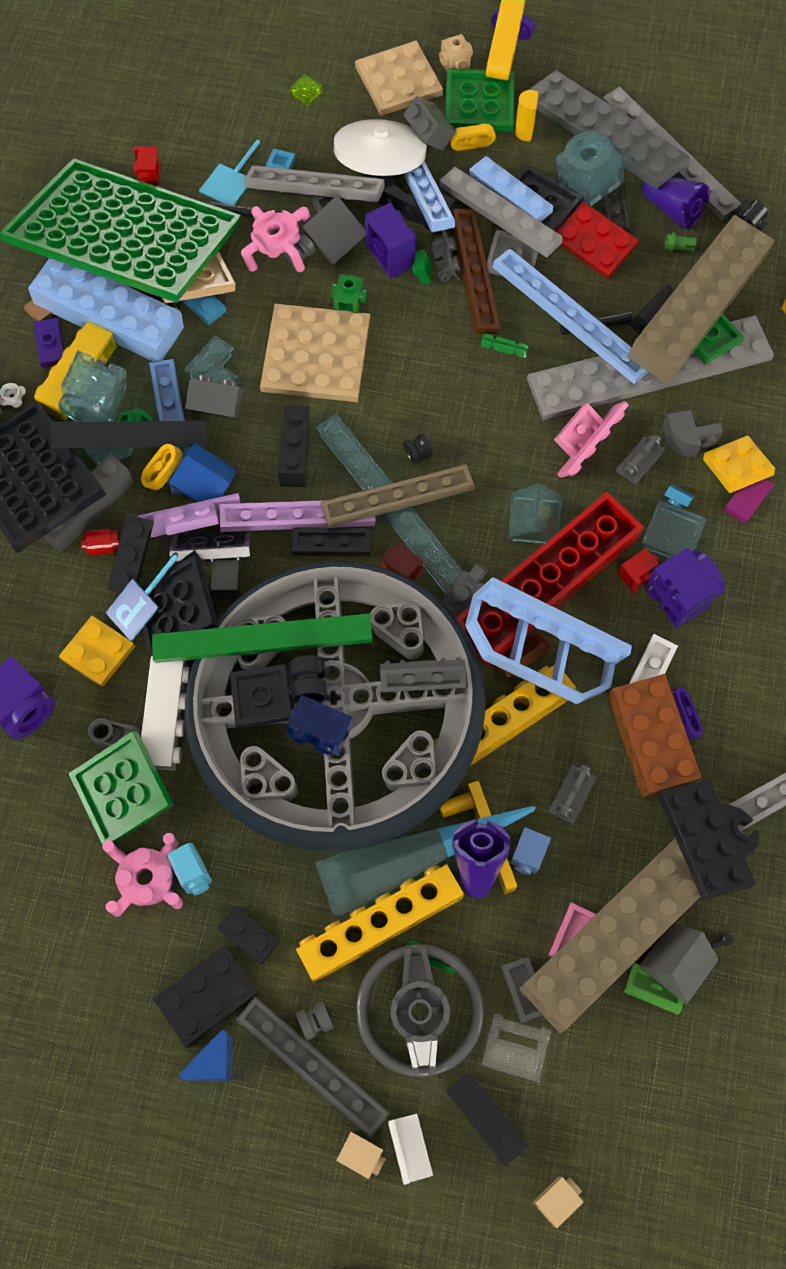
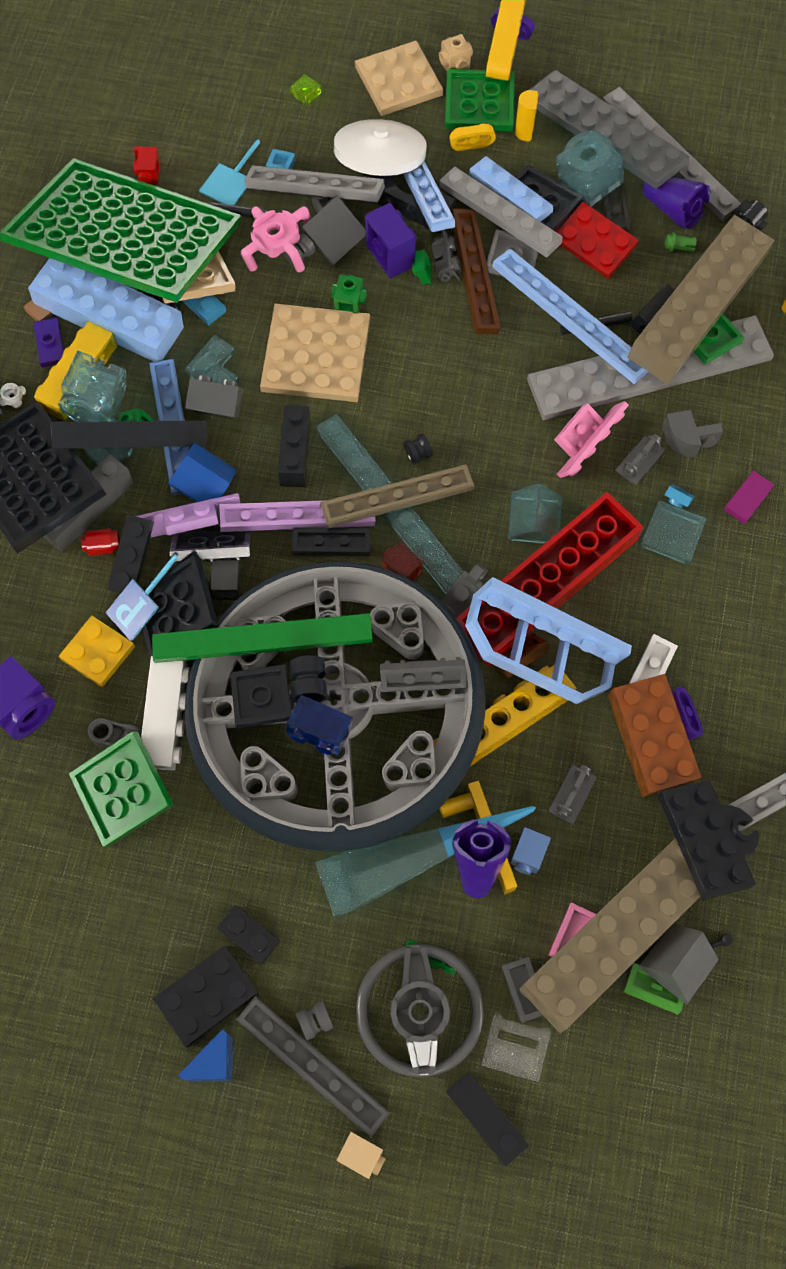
bright pink plate [103,833,183,917] -> none
yellow plate [141,444,182,491] -> none
medium azure brick [167,843,212,896] -> none
yellow brick [296,864,464,983] -> none
white panel [388,1114,433,1185] -> none
dark grey piece [403,96,456,150] -> none
green axle [481,333,529,358] -> none
tan brick [533,1176,583,1228] -> none
red brick [618,548,661,594] -> none
dark purple piece [645,547,724,629] -> none
yellow plate [703,435,775,493] -> none

